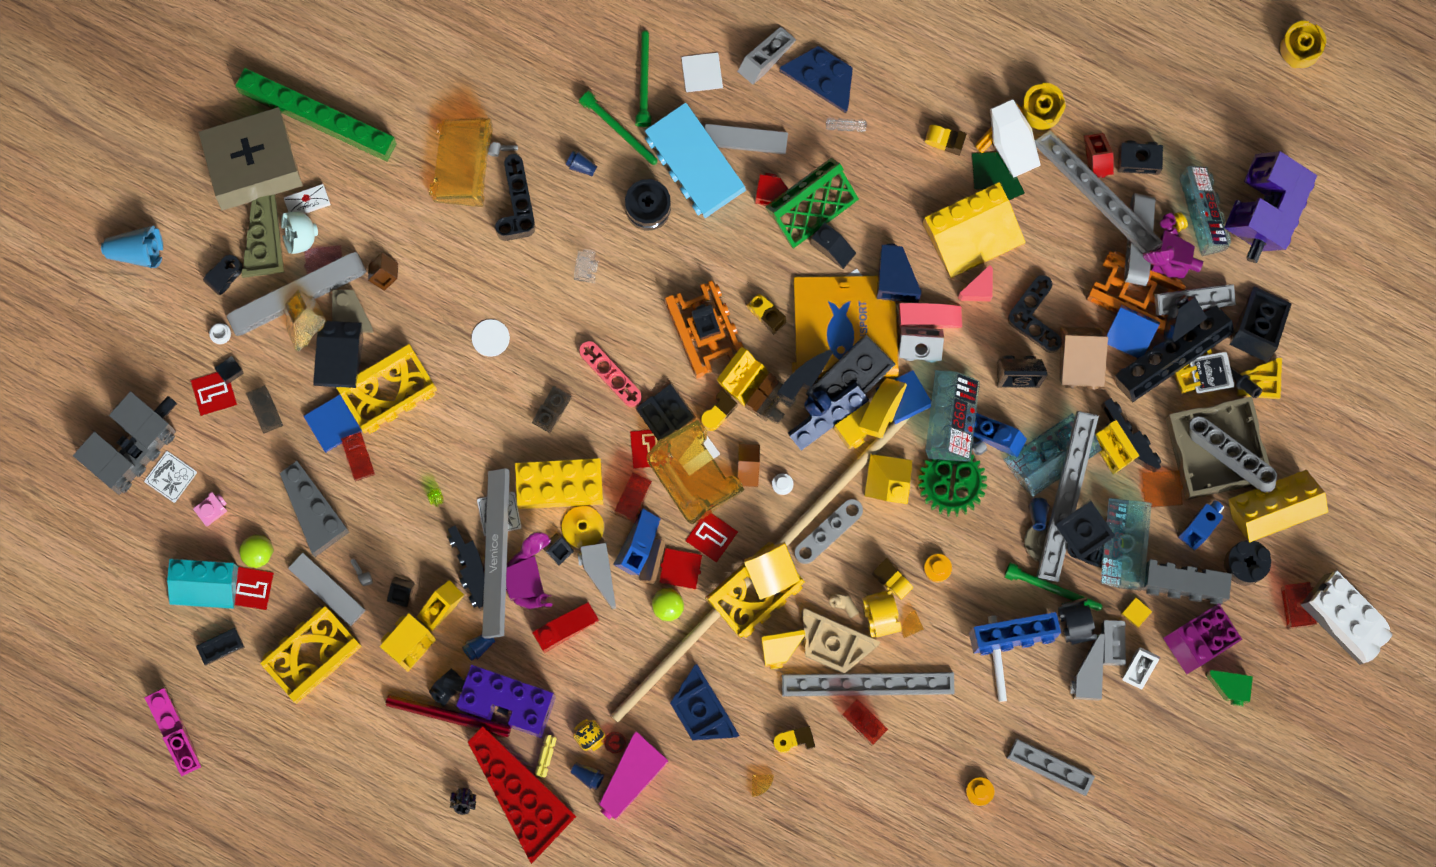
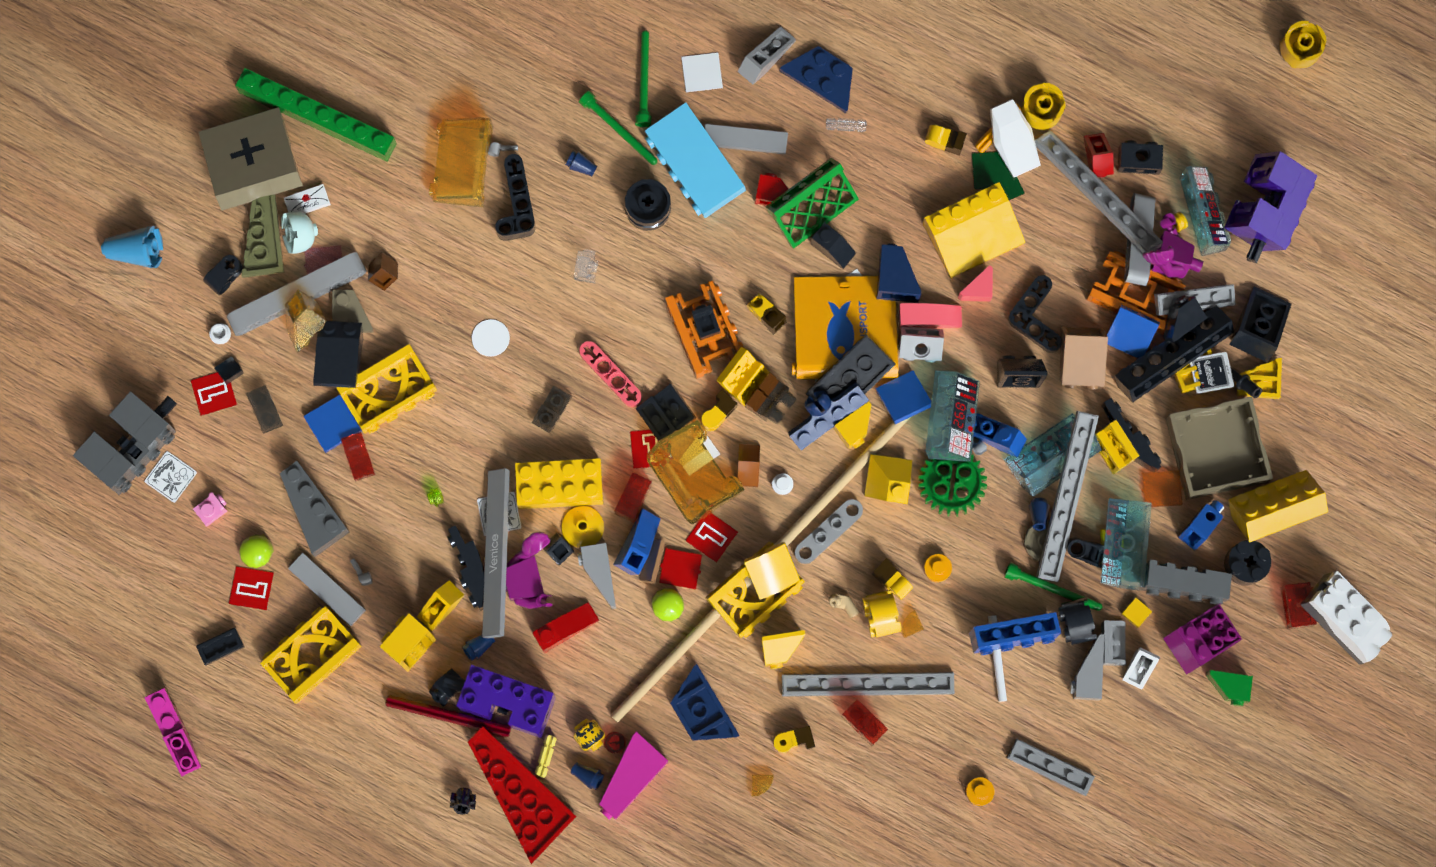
teal slope [167,559,238,609] -> none
black slope [387,577,415,607] -> none
black slope [777,350,833,404] -> none
tan wing [803,608,880,674] -> none
yellow slope [859,378,907,438] -> none
black panel [1055,499,1115,560] -> none
light grey beam [1189,416,1277,492] -> none

